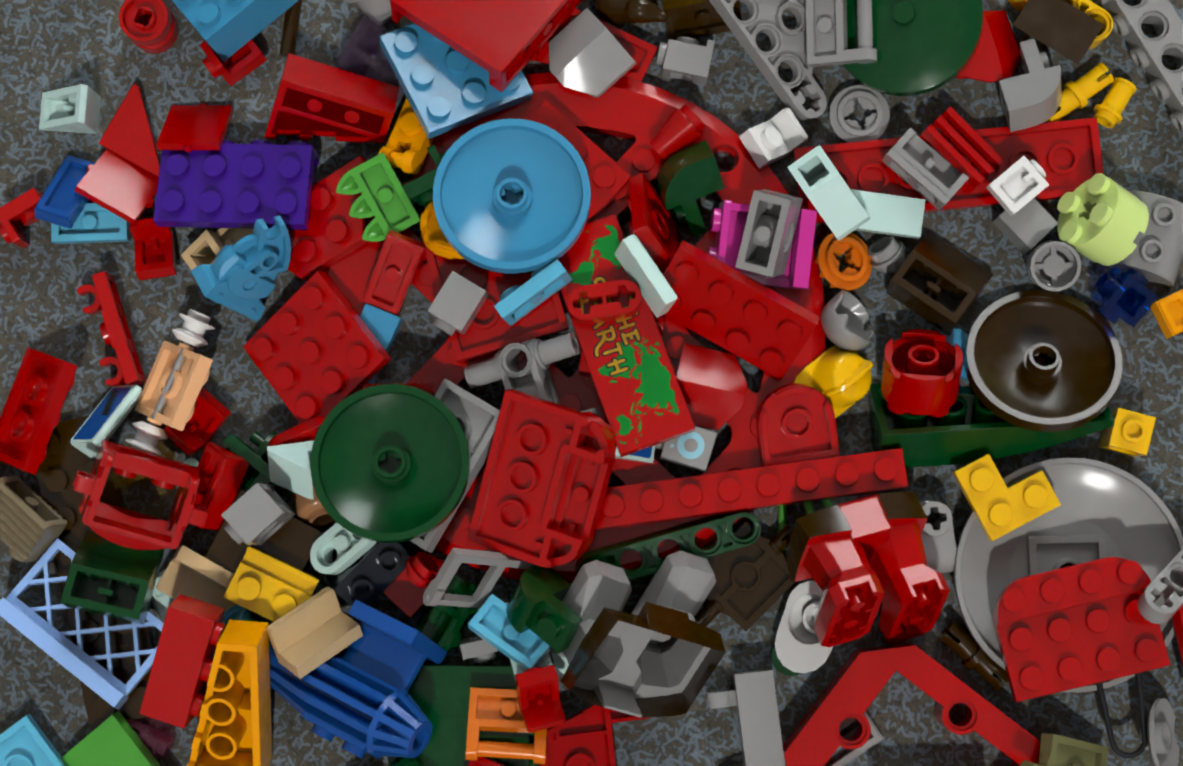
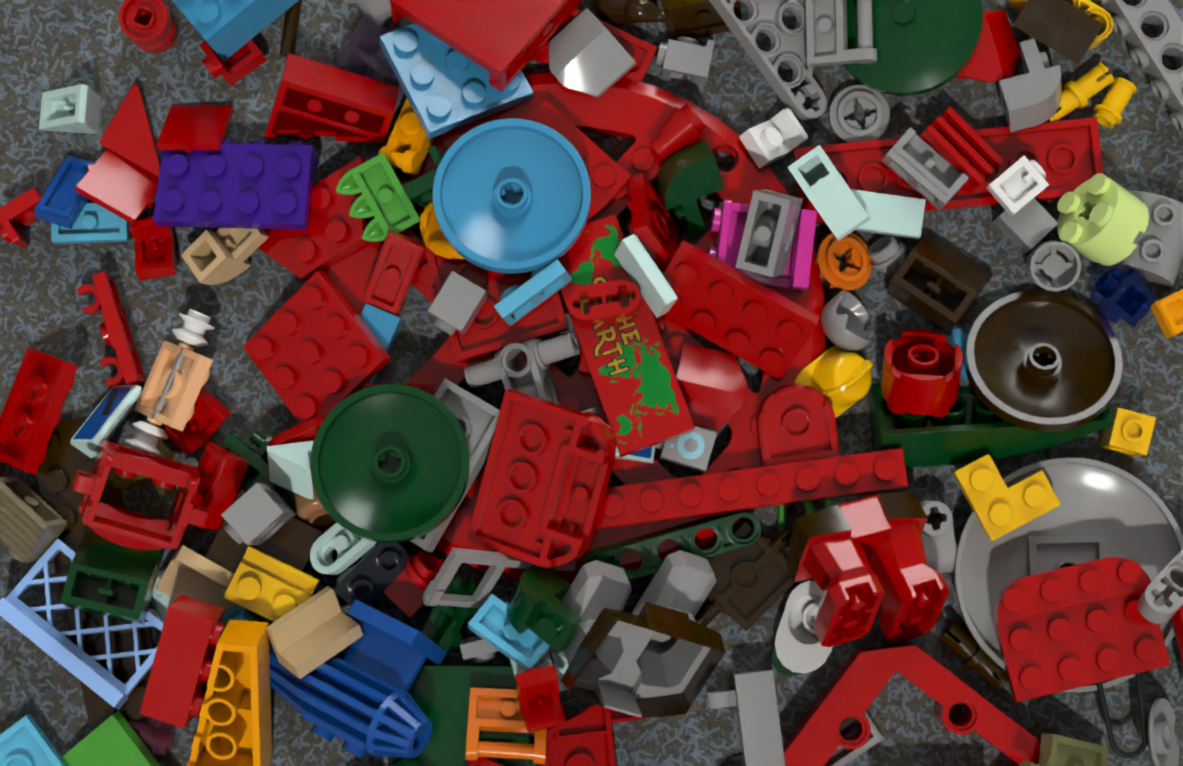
dark azure piece [191,216,292,321] -> none

